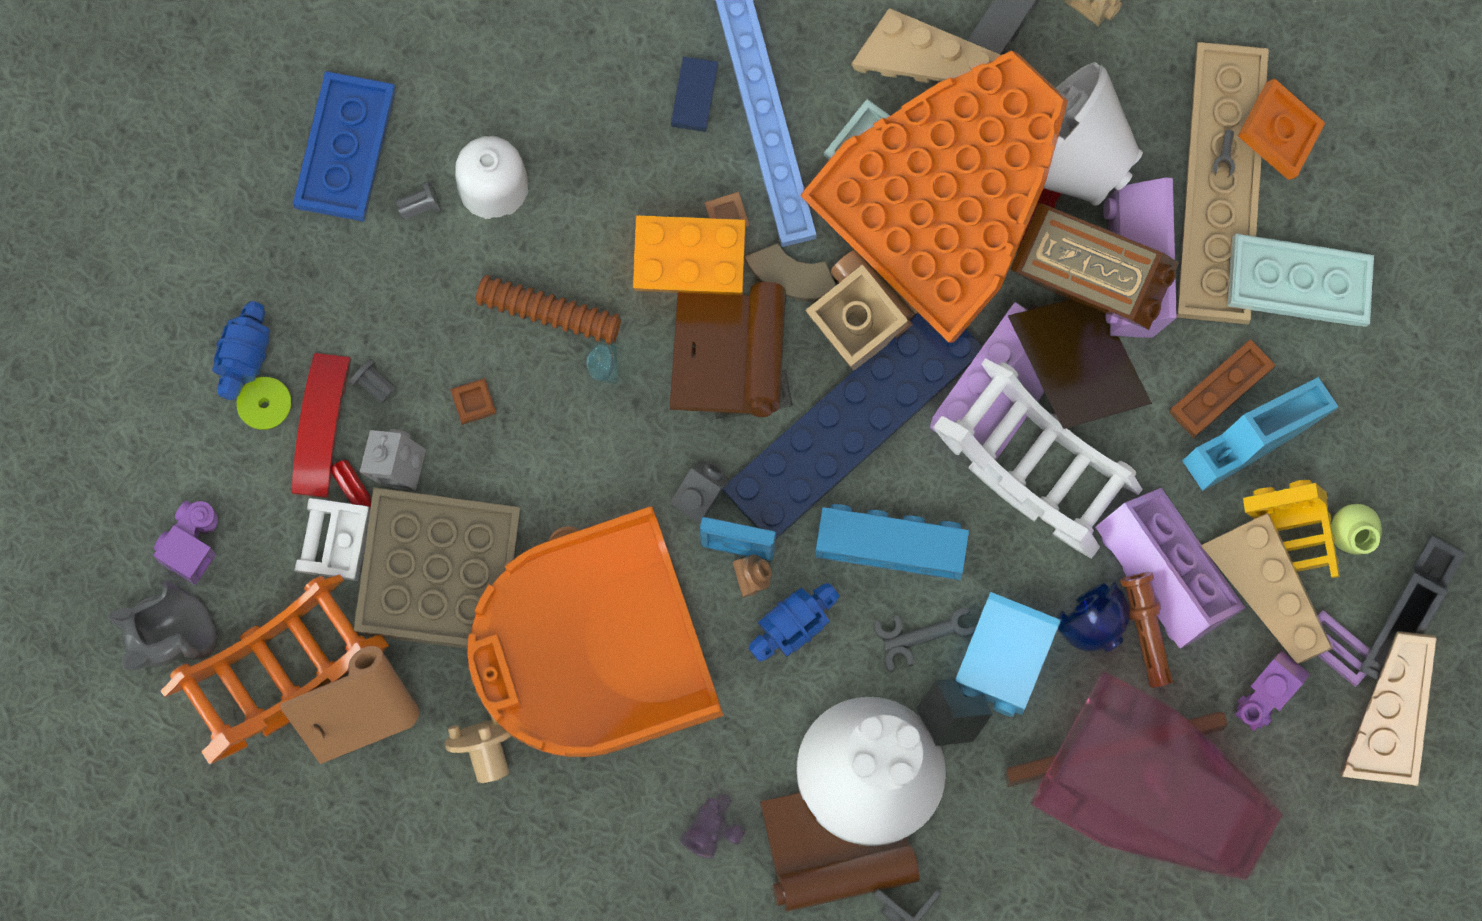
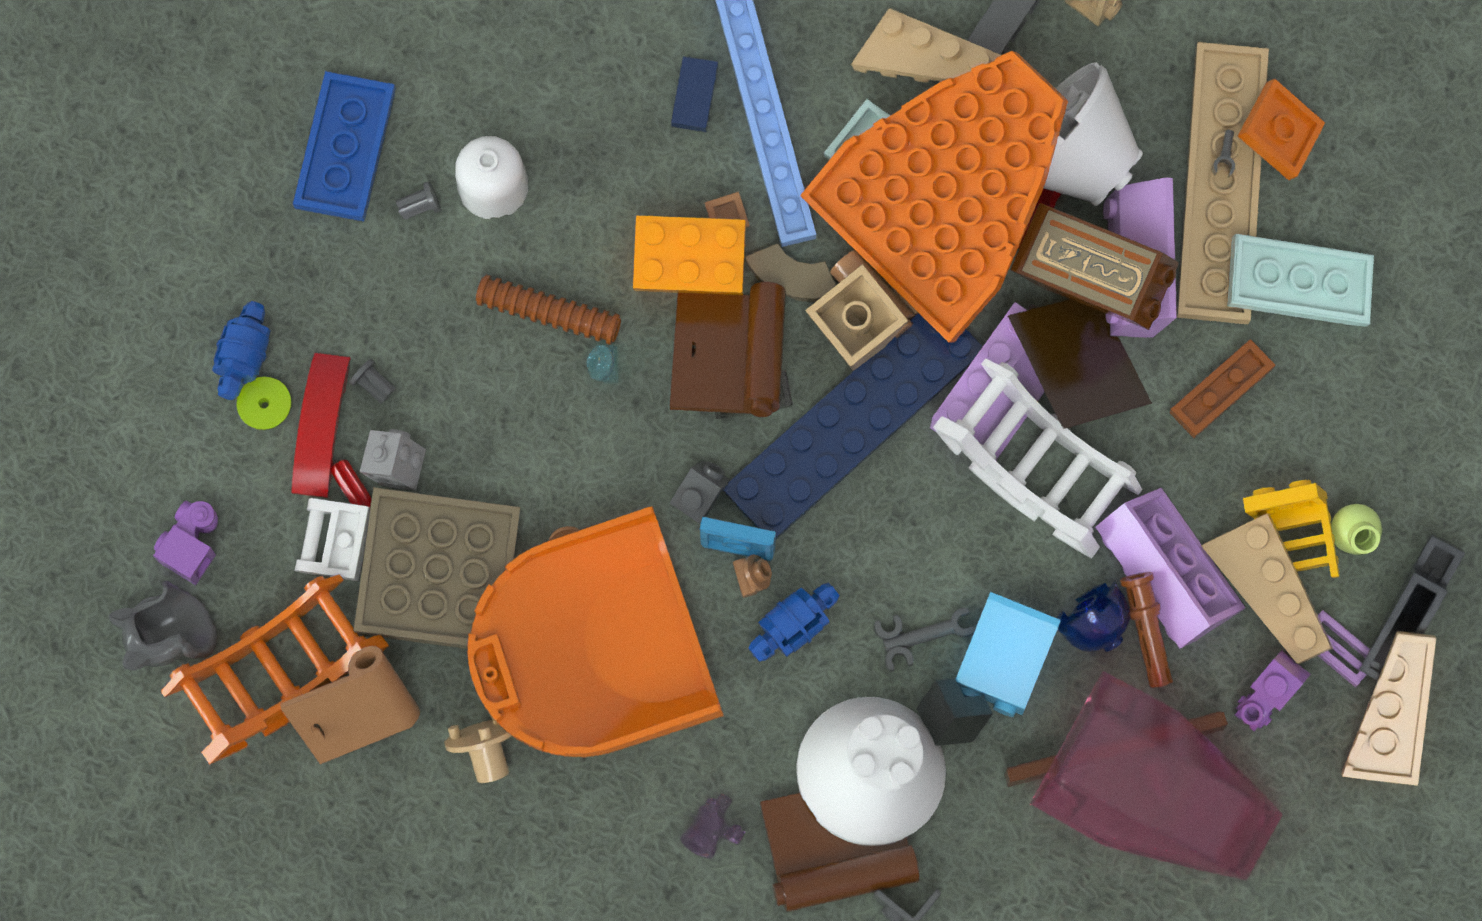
dark orange tile [450,378,497,425] -> none
dark azure brick [815,504,969,580] -> none
medium azure slope [1182,377,1339,491] -> none

